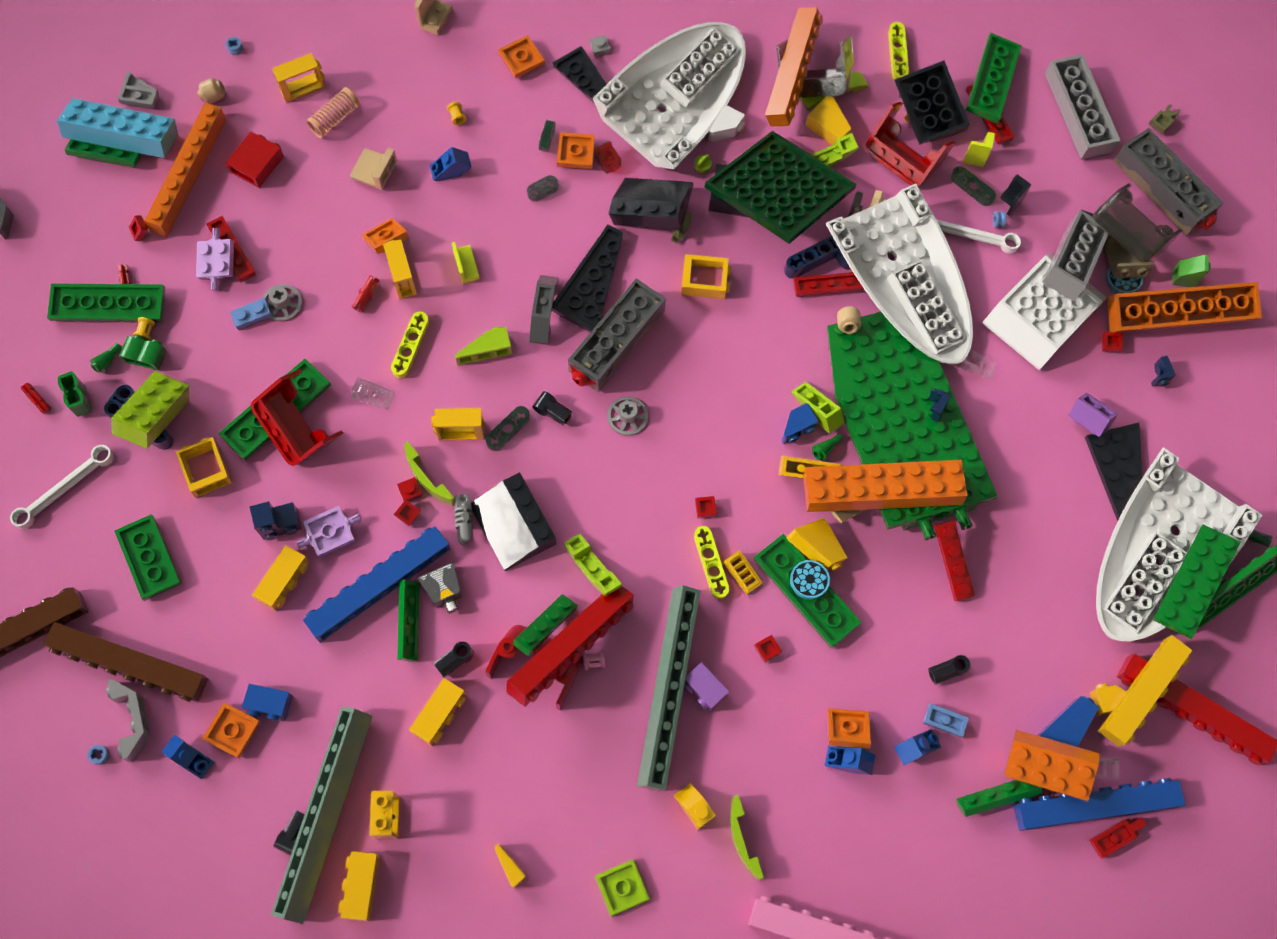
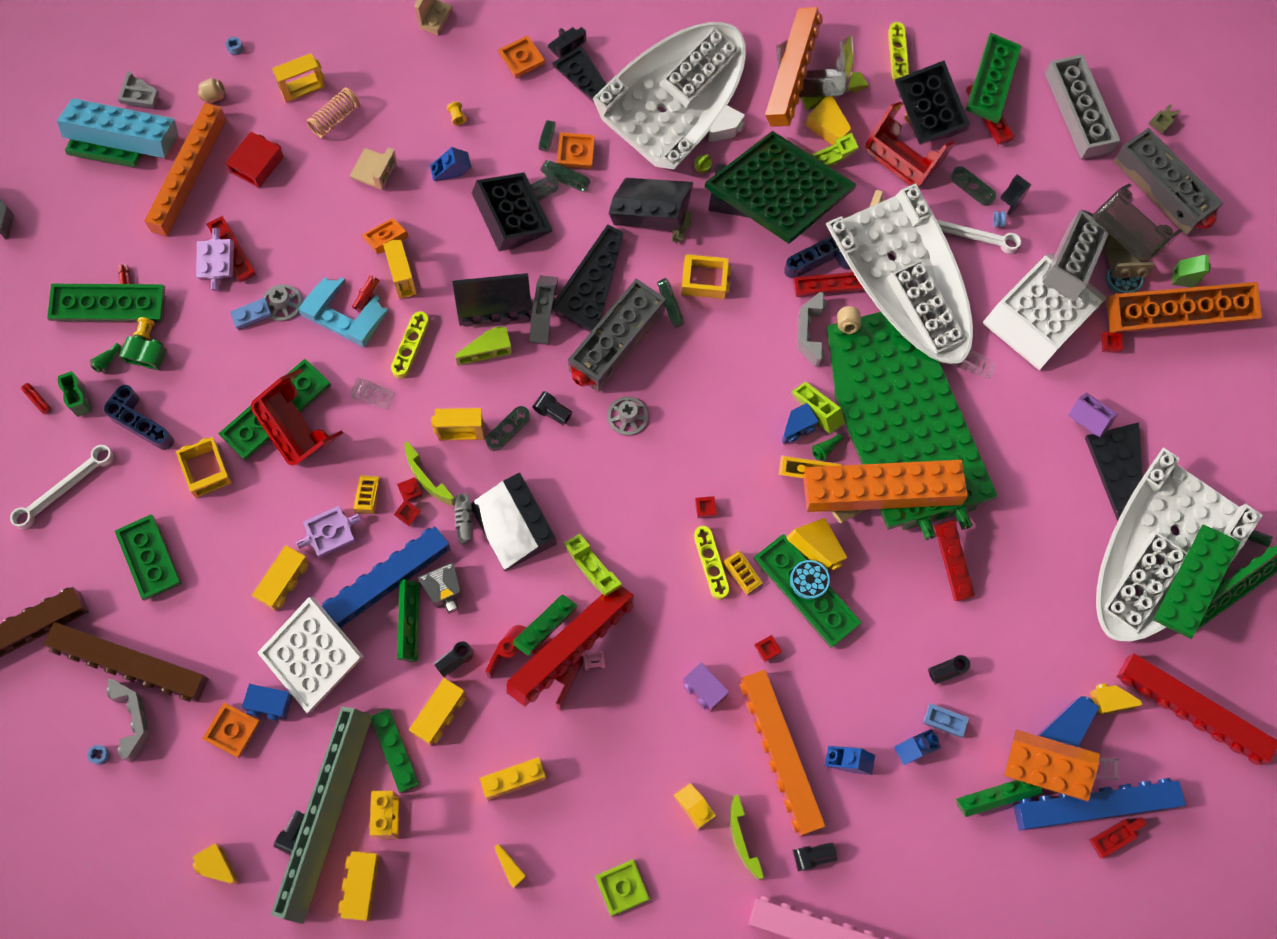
lime brick [111,371,189,449] -> none
red plate [129,215,148,241] -> none
blue slope [162,734,214,779] -> none
dark blue brick [249,501,302,540] -> none
neon yellow panel [451,242,480,284] -> none
light grey plate [589,35,610,57] -> none
clear red brick [595,141,621,174] -> none
sand green brick [637,585,701,791] -> none
orange plate [827,708,871,749] -> none
clear smoke plate [848,192,863,217] -> none
dark blue bracket [929,388,950,422] -> none
neon yellow panel [963,132,995,167] -> none
yellow brick [1098,635,1192,747] -> none
dark blue bracket [1151,355,1176,387] -> none
none -> yellow slope [192,843,239,884]
none -> white plate [257,597,364,713]
none -> medium azure wedge [298,277,388,348]
none -> yellow slope [354,475,380,514]
none -> green plate [371,709,419,794]
none -> black slope [452,273,532,327]
none -> black slope [472,172,552,251]
none -> yellow brick [479,757,546,801]
none -> clear green beam [541,160,591,191]
none -> black panel [548,27,586,58]
none -> clear green beam [657,277,684,328]
none -> orange brick [739,669,825,837]
none -> black piece [793,842,837,871]
none -> light grey slope [797,292,826,367]

